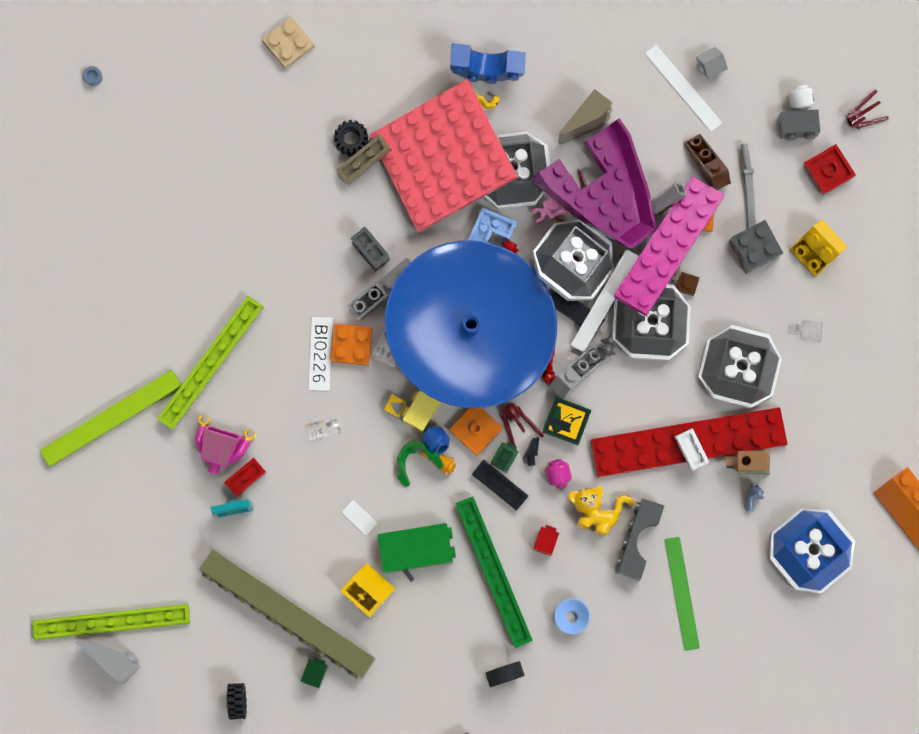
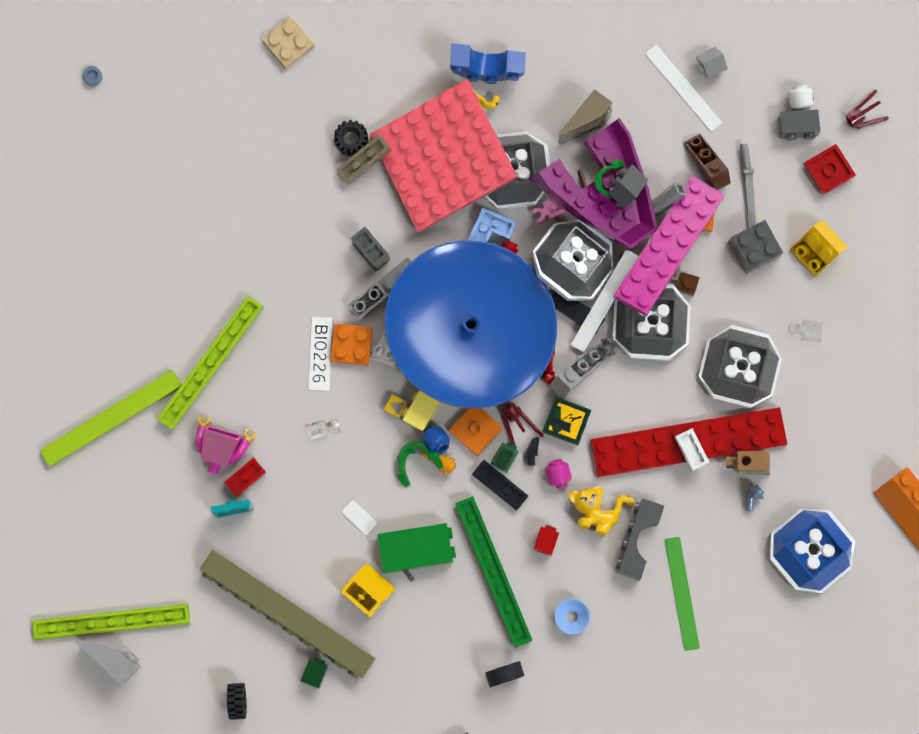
none -> green helmet [595,159,625,207]
none -> dark grey brick [608,165,648,209]

